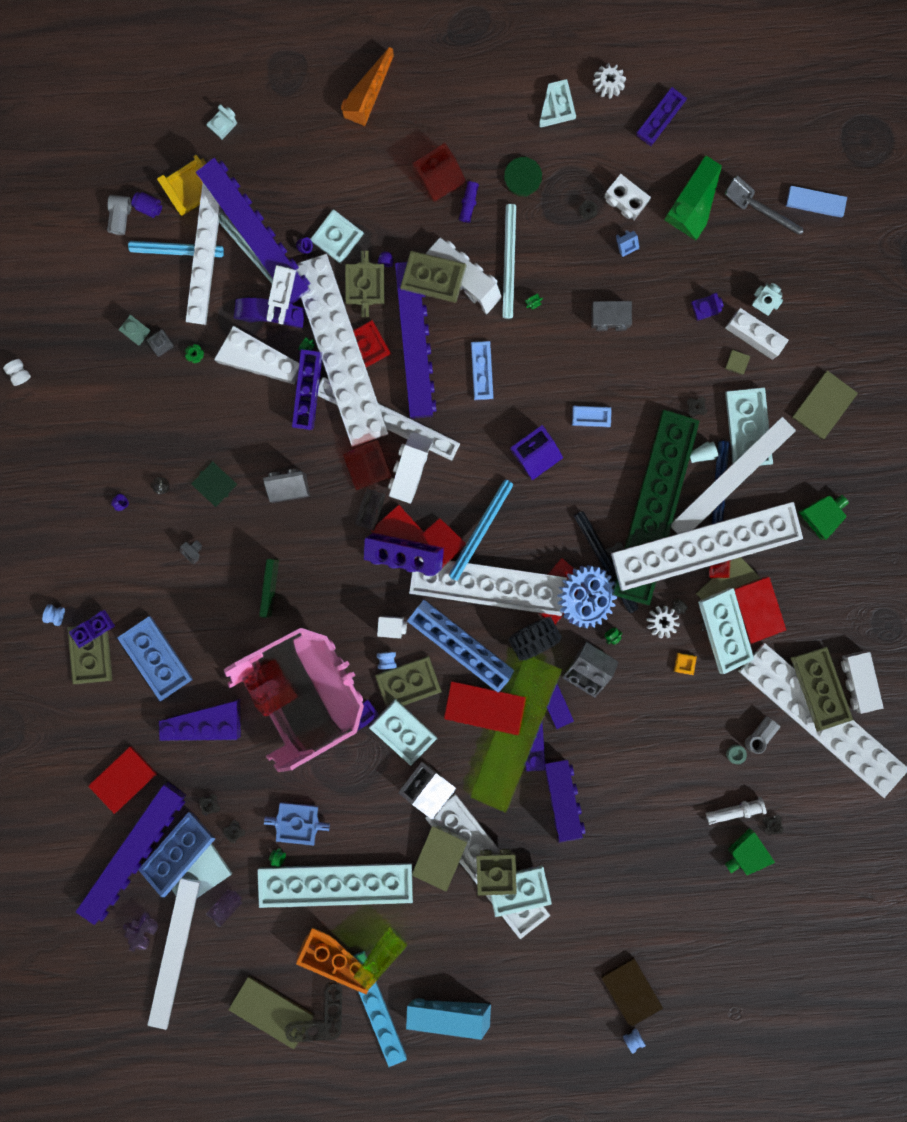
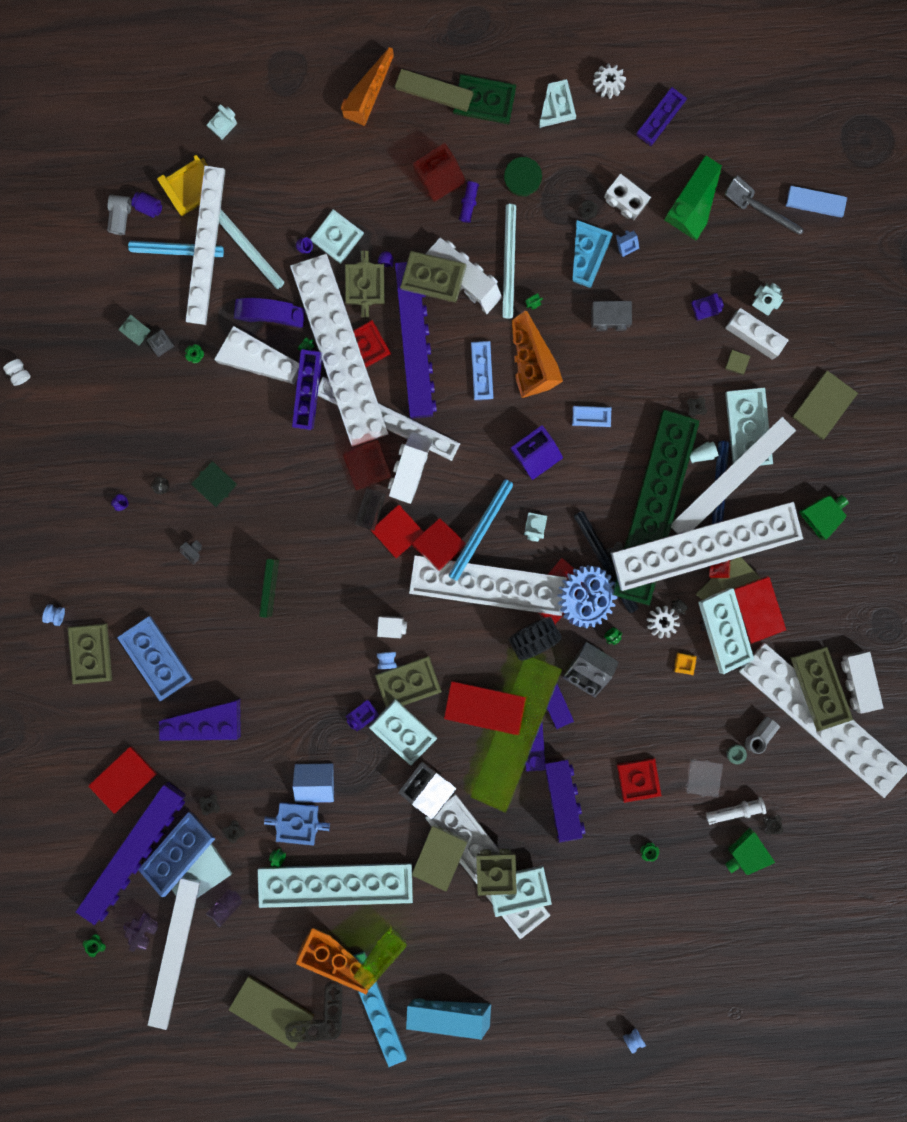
dark purple slope [69,610,115,648] -> none
dark purple brick [196,158,311,304] -> none
windscreen [224,628,364,772] -> none
clear red slope [242,659,298,717] -> none
flat silver slope [263,469,310,503] -> none
white hinge [267,265,296,324] -> none
dark purple brick [364,533,444,576] -> none
medium blue brick [407,600,514,693] -> none
dark brown tile [601,957,663,1028] -> none
none -> green plate [83,934,106,957]
none -> light blue slope [293,763,334,803]
none -> olive tile [395,69,473,112]
none -> dark green tile [453,74,517,124]
none -> orange wedge [512,311,563,398]
none -> light aqua bracket [524,513,547,542]
none -> medium azure wing [573,220,613,288]
none -> red tile [617,758,662,803]
none -> green plate [640,843,659,862]
none -> clear piece [687,759,723,797]

